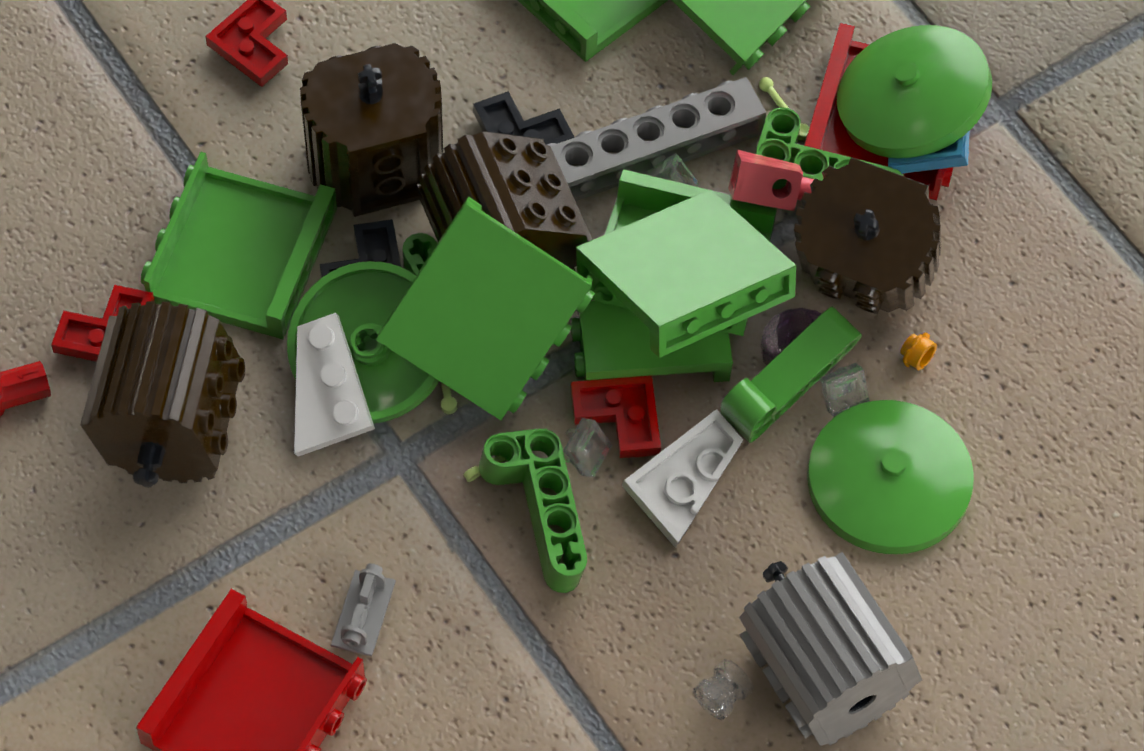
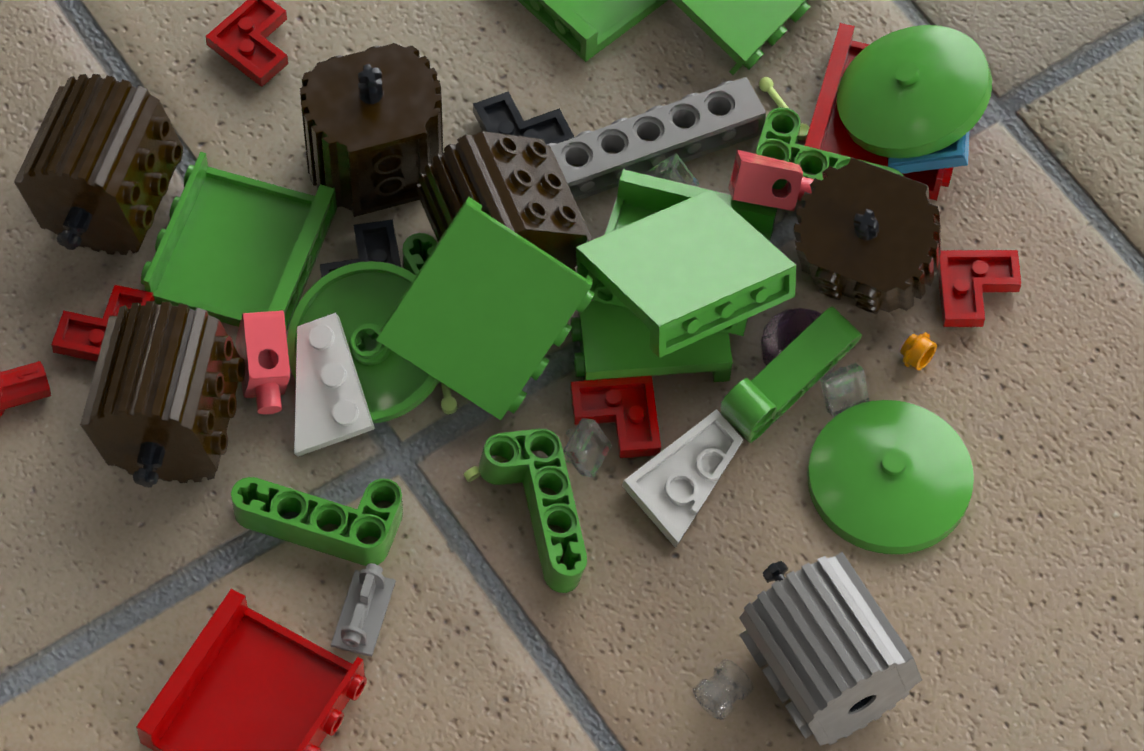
none -> dark brown piece [14,74,183,255]
none -> bright green beam [231,477,403,566]
none -> coral torso [235,310,290,415]
none -> red plate [938,250,1022,327]

